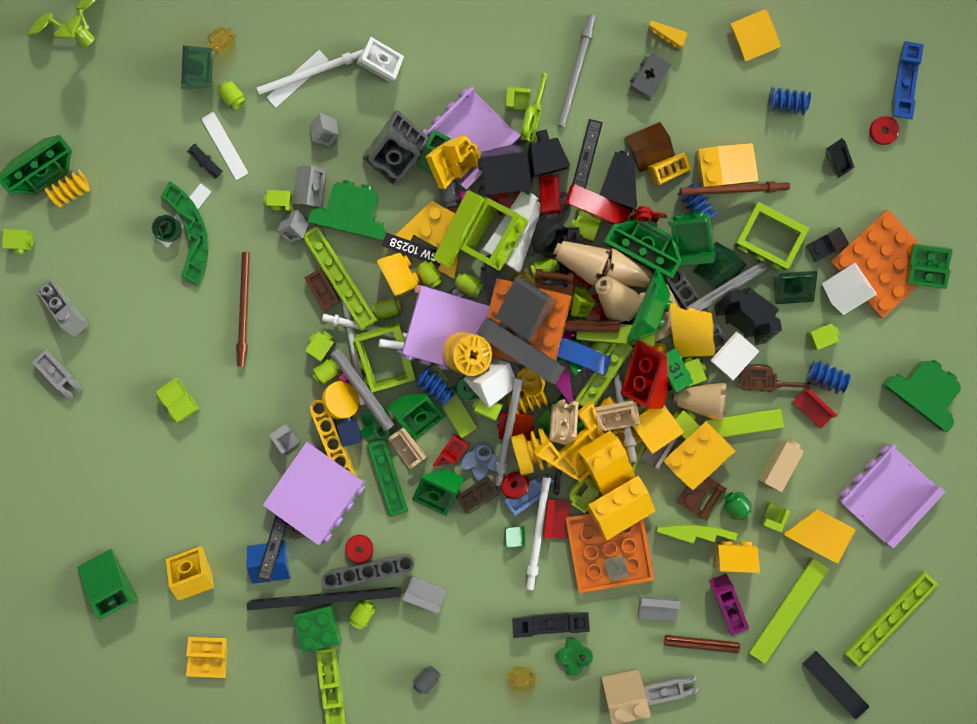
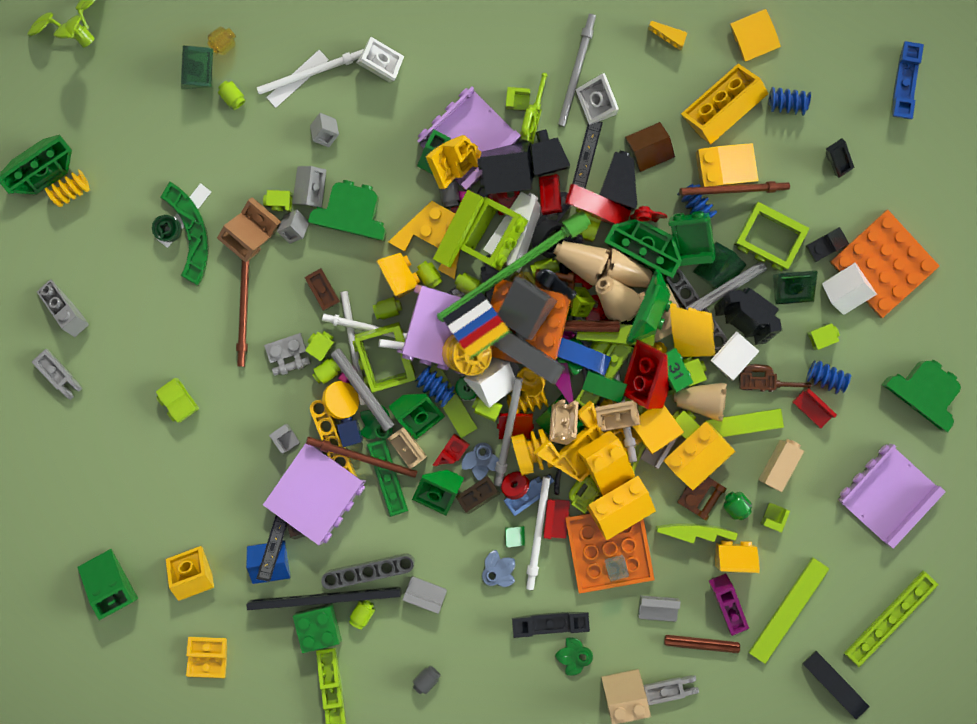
lime brick [2,229,34,254] -> none
black pin [187,143,223,179] -> none
white sticker [201,111,248,180] -> none
lime tile [303,225,378,331] -> none
red piece [345,535,374,564] -> none
dark grey slope [362,110,429,185] -> none
black sticker [382,233,441,266] -> none
clear yellow head [507,666,536,692] -> none
dark grey brick [630,53,672,101] -> none
yellow slope [647,152,691,185] -> none
yellow slope [783,509,856,564] -> none
red piece [869,116,899,145] -> none
green slope [907,243,953,289] -> none
none -> medium nougat piece [217,197,281,262]
none -> light grey plate [264,333,311,376]
none -> copper bar [306,437,417,478]
none -> flag [437,211,591,359]
none -> sand blue plate [482,550,515,587]
none -> black piece [536,268,576,300]
none -> white slope [575,73,619,125]
none -> green slope [582,371,628,403]
none -> yellow slope [681,63,769,145]

